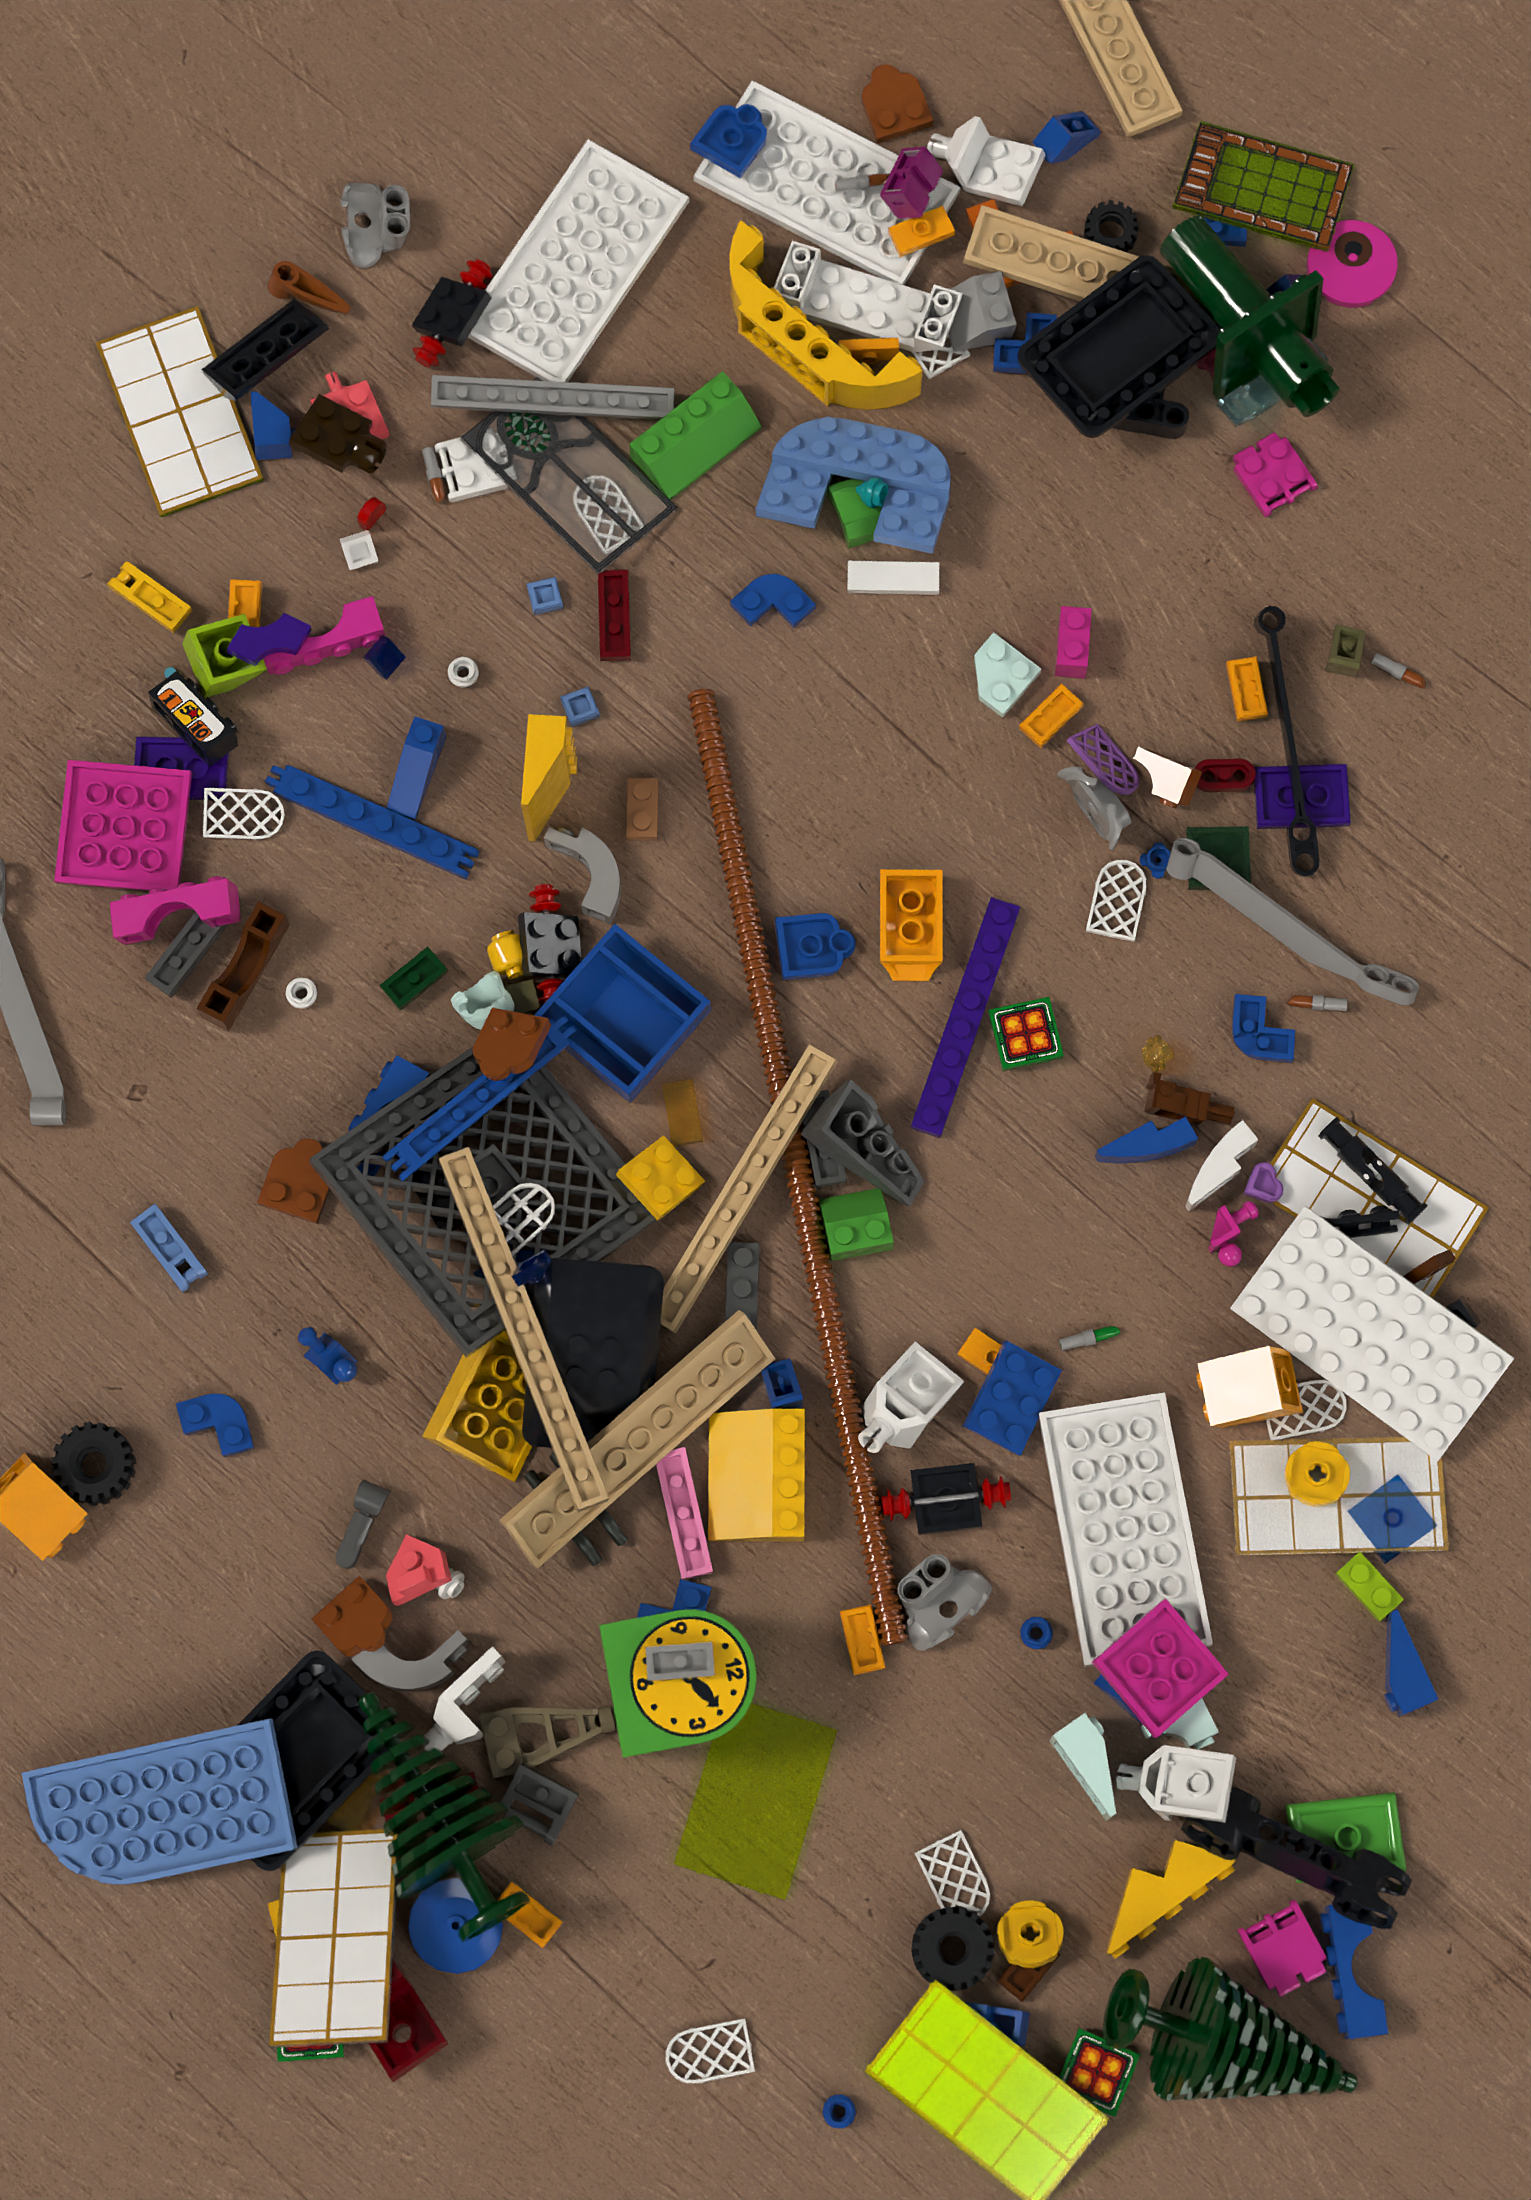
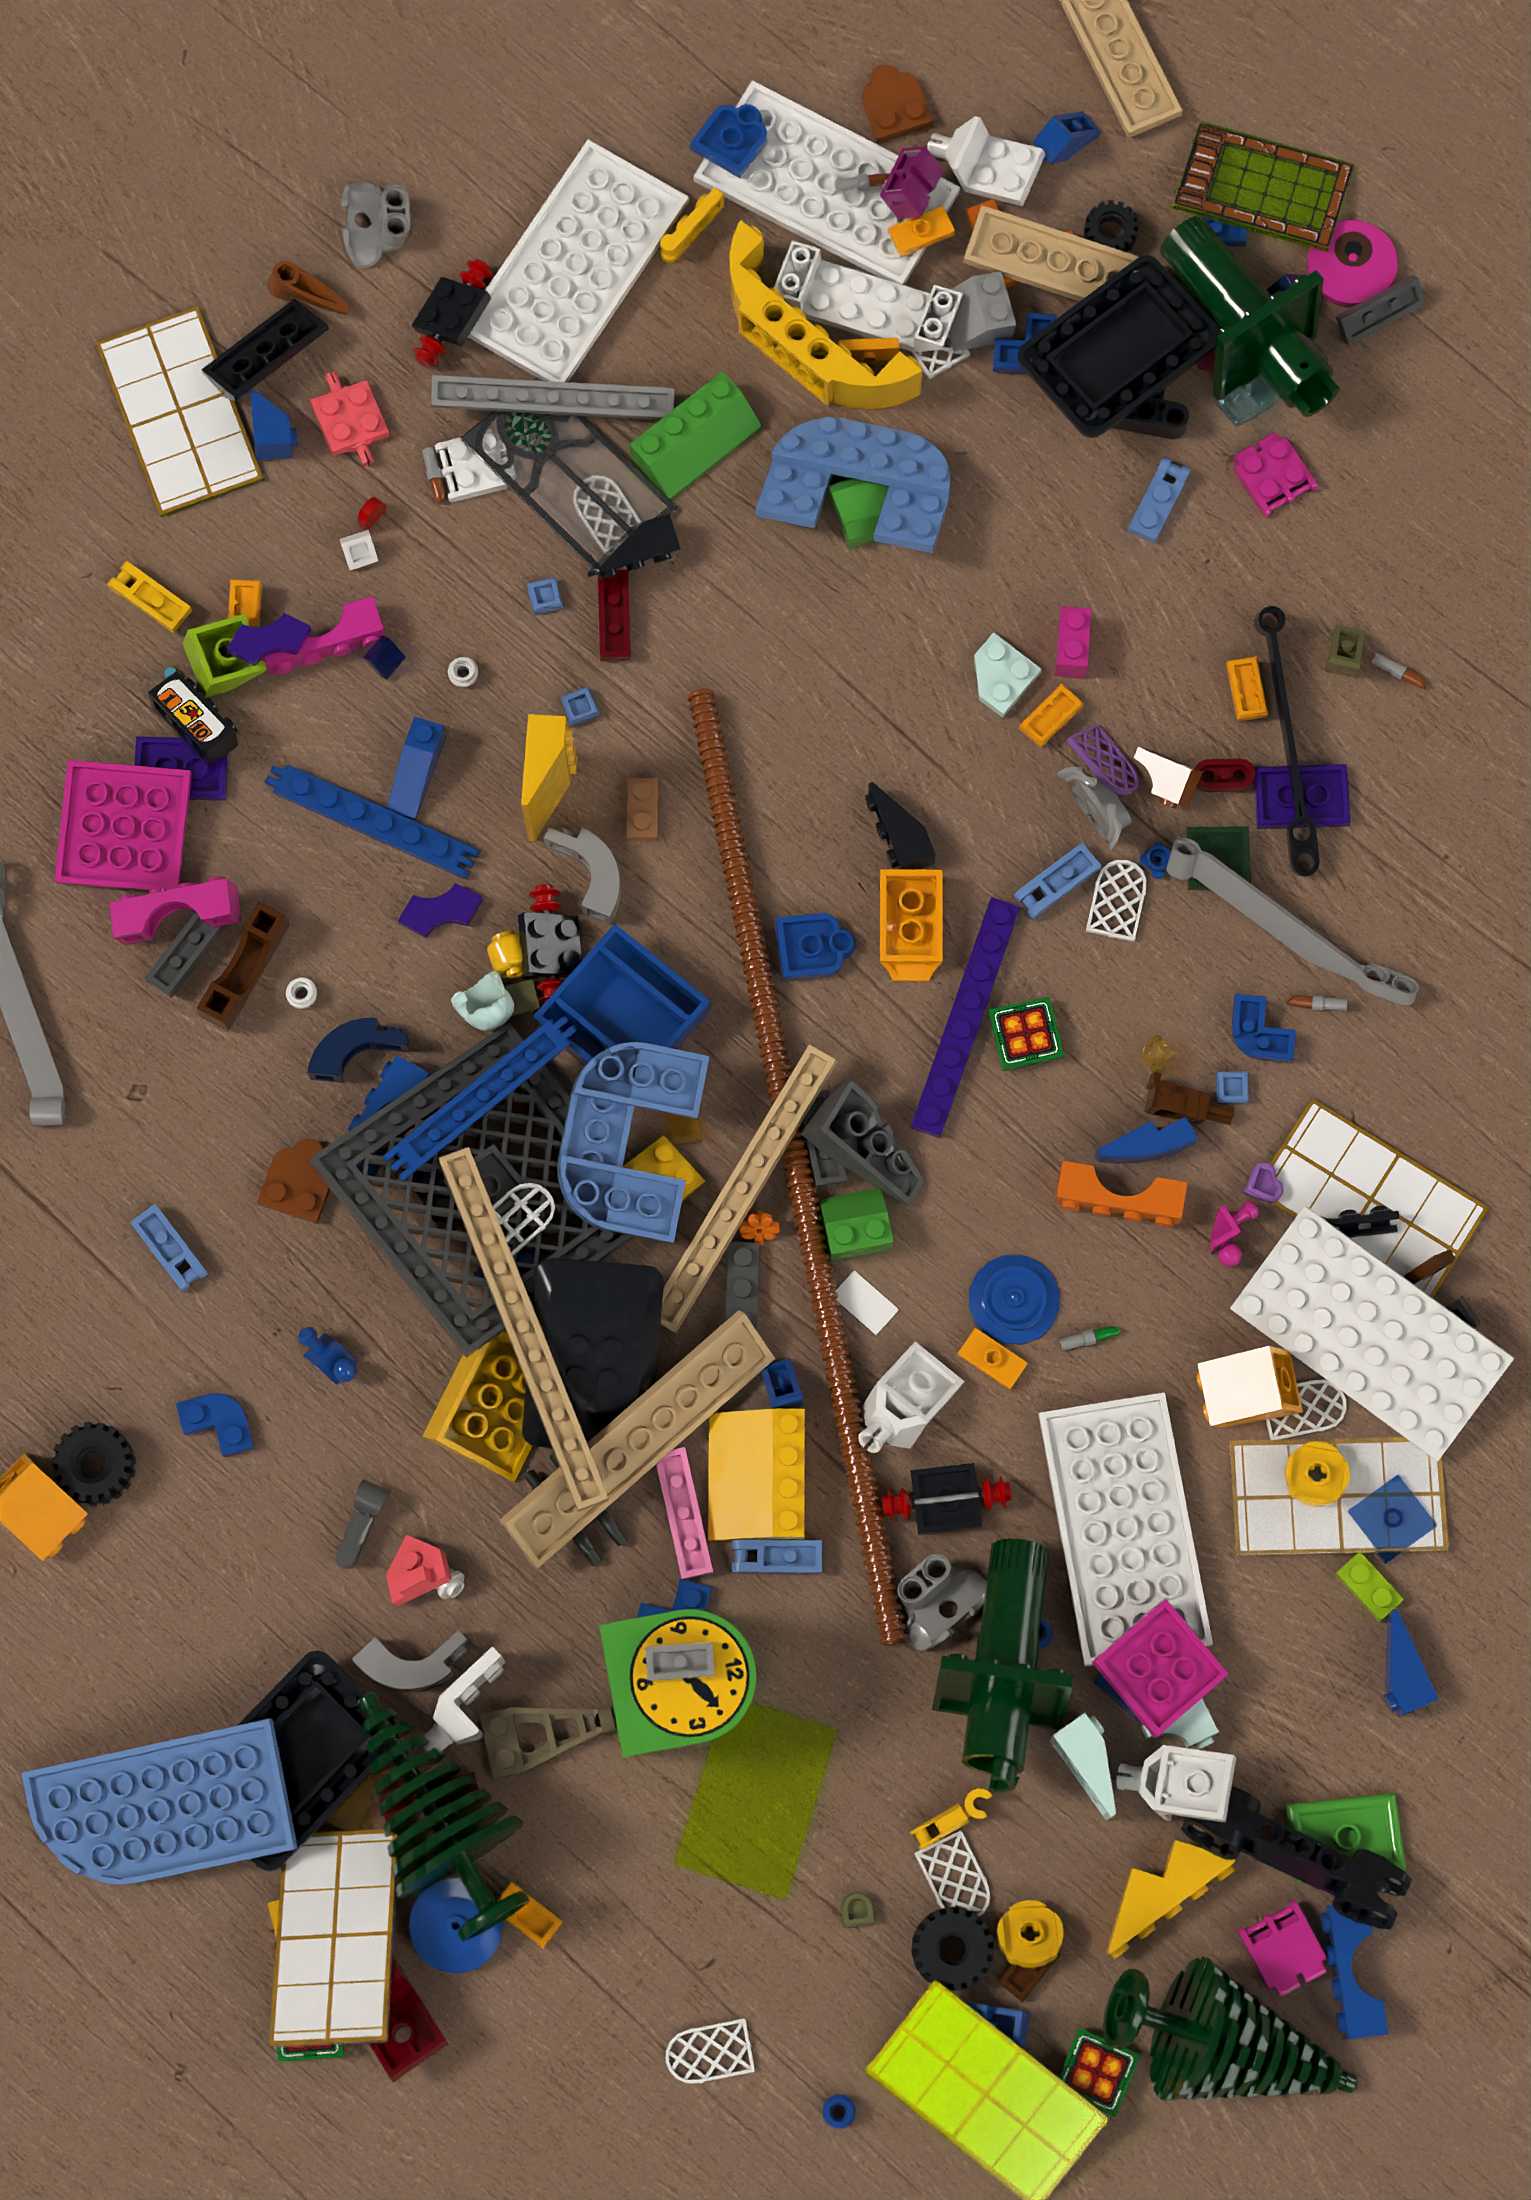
white window [203,788,285,840] -> none
dark brown plate [289,394,387,473] -> none
dark orange plate [311,1575,392,1656] -> none
dark green plate [379,946,448,1011] -> none
dark orange plate [472,1008,551,1081] -> none
dark grey plate [500,1763,579,1846] -> none
clear blue plate [511,1250,552,1287] -> none
blue plate [730,574,816,628] -> none
light orange plate [840,1605,885,1676] -> none
white tile [847,561,939,595] -> none
teal plate [856,477,889,508] -> none
blue plate [962,1341,1062,1456] -> none
white slope [1185,1120,1258,1211] -> none
black piece [1318,1117,1428,1225] -> none
none -> dark blue arch [307,1018,410,1083]
none -> dark purple tile [398,883,483,938]
none -> medium blue plate [557,1042,710,1243]
none -> black slope [587,514,680,579]
none -> yellow plate [660,187,724,263]
none -> medium blue plate [732,1540,822,1574]
none -> orange plant [739,1210,780,1245]
none -> white sticker [835,1270,899,1335]
none -> olive tile [841,1892,876,1928]
none -> black slope [865,782,936,870]
none -> yellow piece [910,1788,993,1850]
none -> dark green piece [932,1538,1074,1792]
none -> blue piece [969,1255,1059,1345]
none -> medium blue plate [1014,842,1101,920]
none -> orange arch [1055,1160,1188,1228]
none -> medium blue plate [1127,456,1192,544]
none -> medium blue tile [1215,1071,1249,1105]
none -> dark grey plate [1335,275,1426,345]

